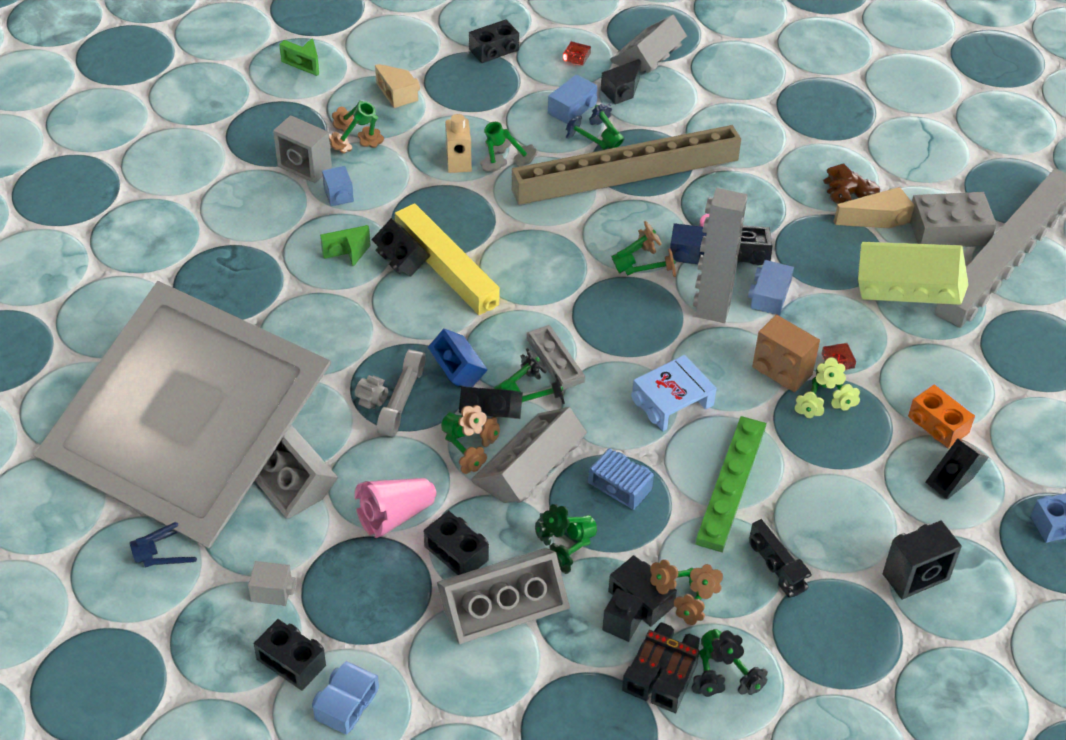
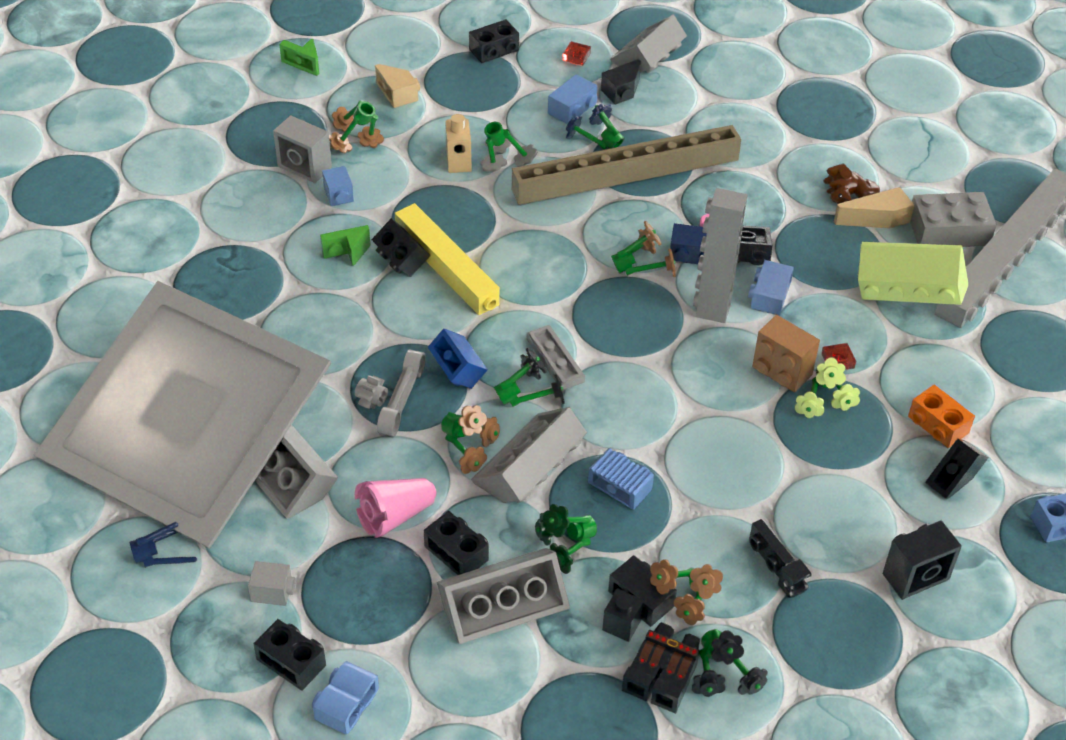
black brick [459,386,523,419] -> none
light blue panel [631,355,717,431] -> none
bright green plate [695,416,767,553] -> none

